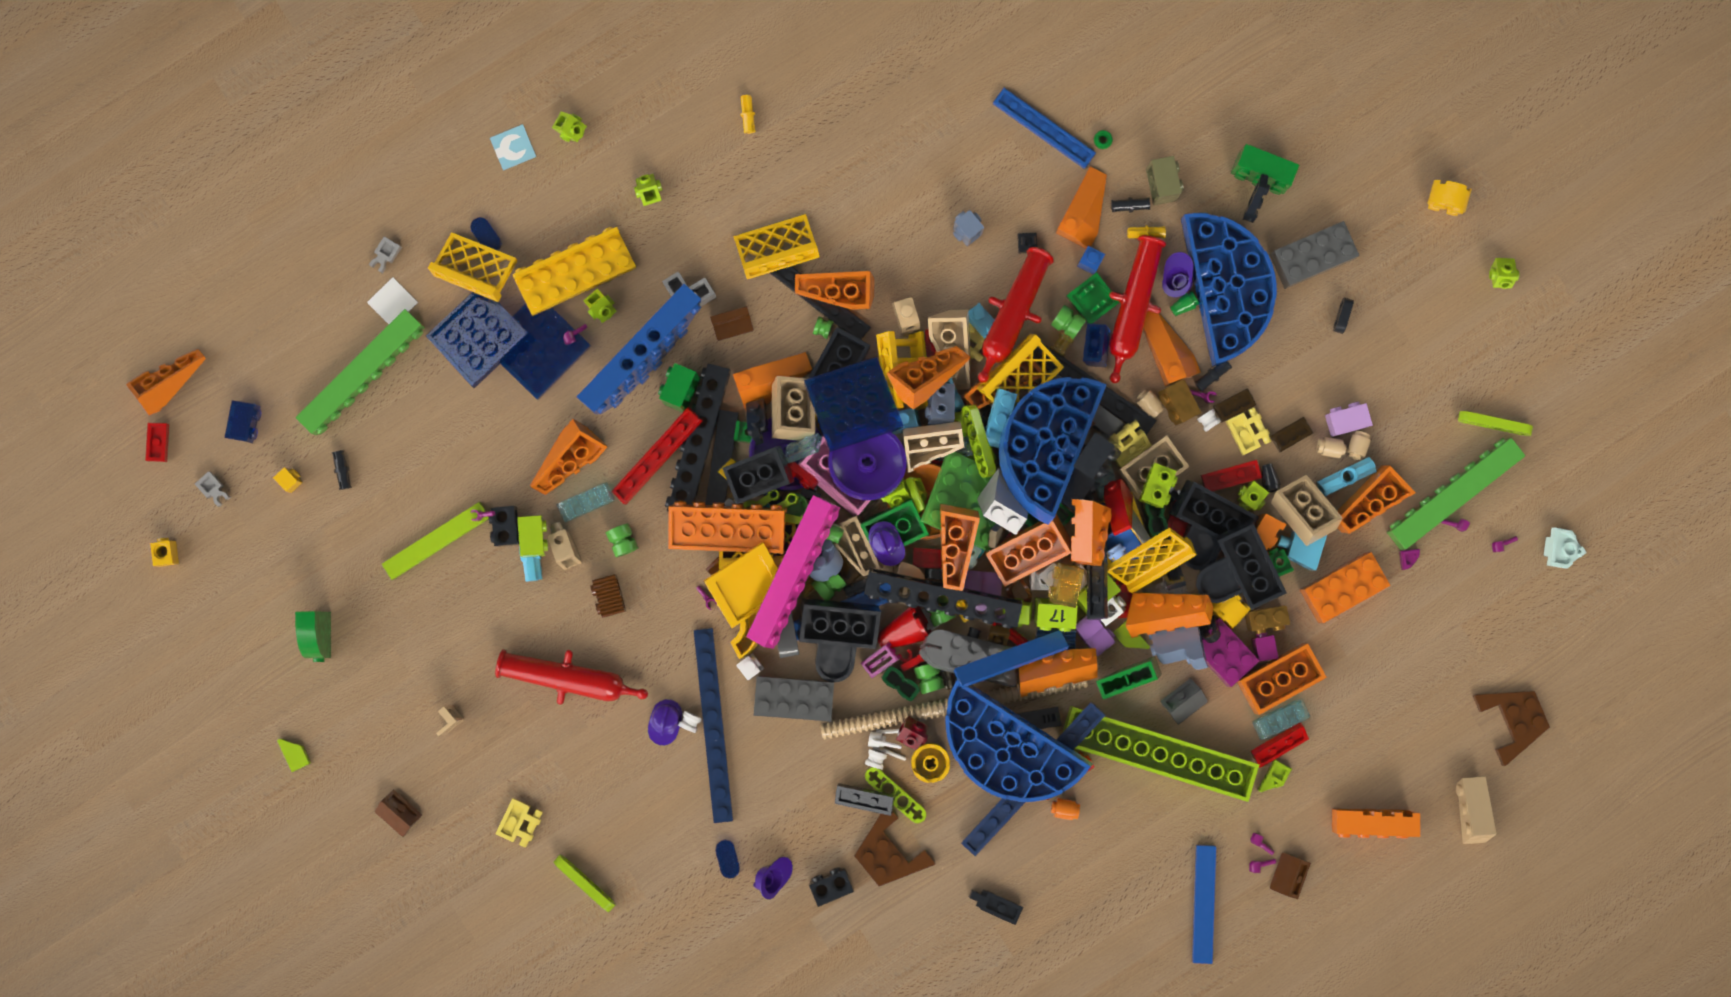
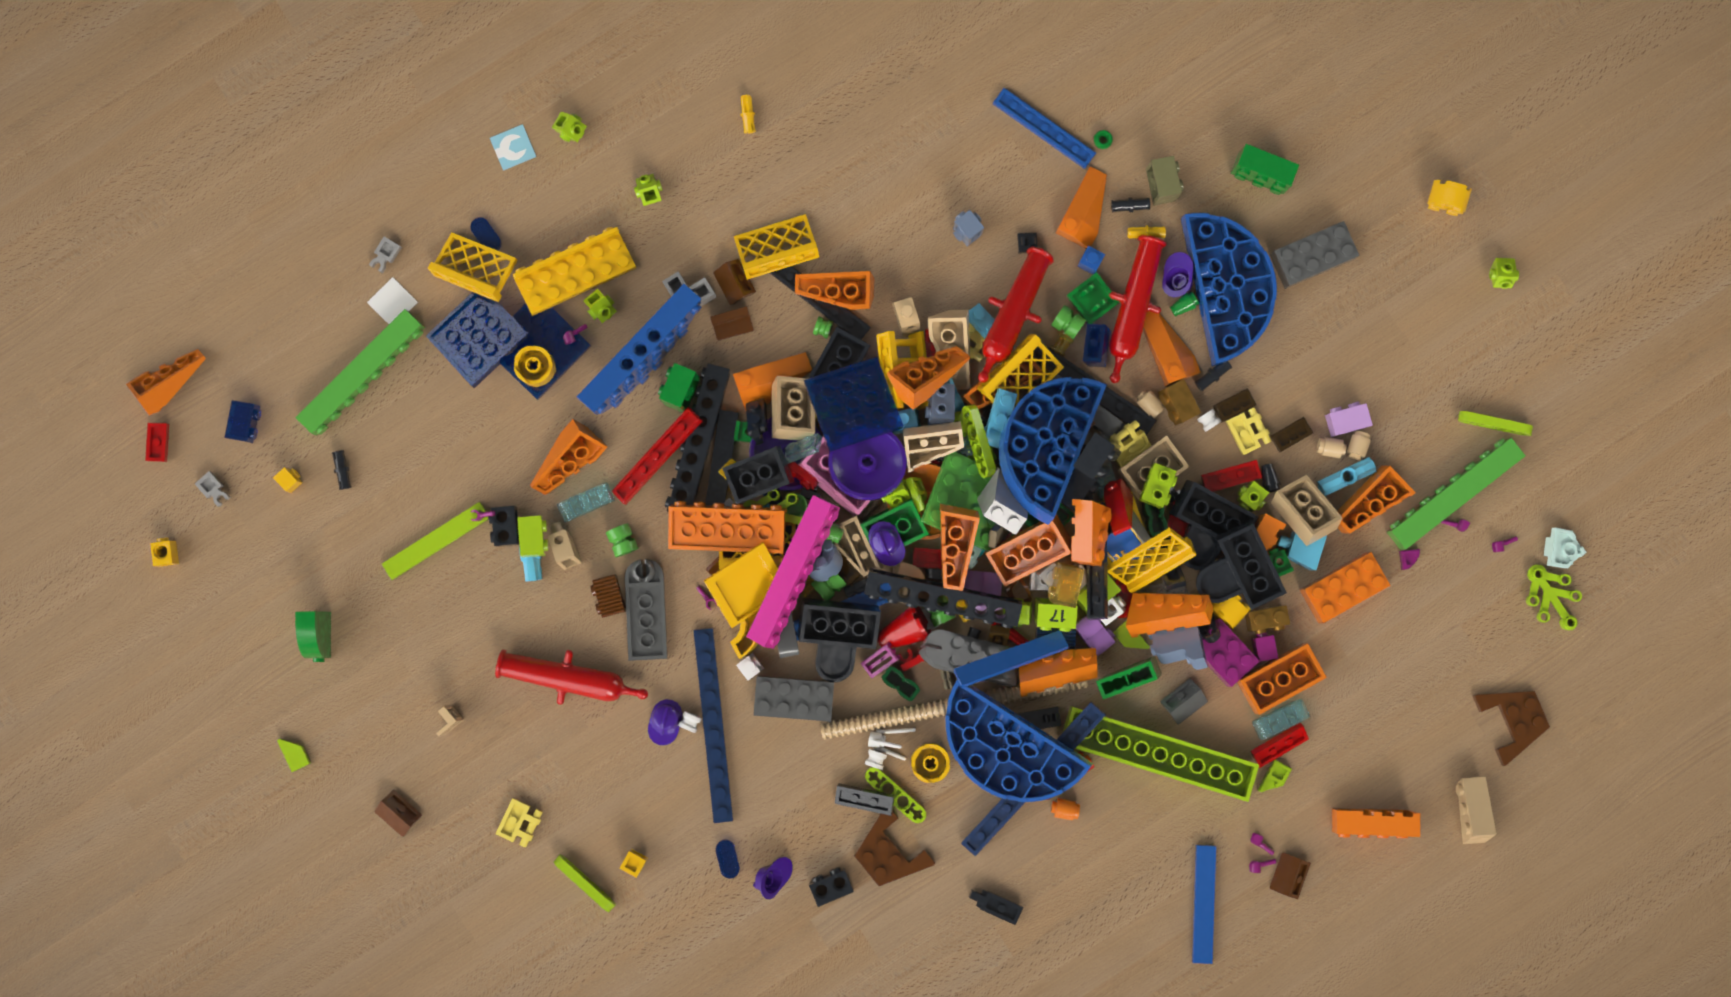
dark red brick [896,715,929,750] -> none
bright green wheel [914,664,945,694] -> none
light blue plate [1107,543,1126,560] -> none
magenta hand [1190,389,1217,403] -> none
black hinge [1242,174,1270,223] -> none
black beam [1333,297,1354,334] -> none
none -> yellow brick [514,346,556,387]
none -> yellow brick [620,849,648,878]
none -> dark grey plate [625,559,668,661]
none -> reddish brown panel [713,259,756,305]
none -> lime plant [1526,565,1582,630]

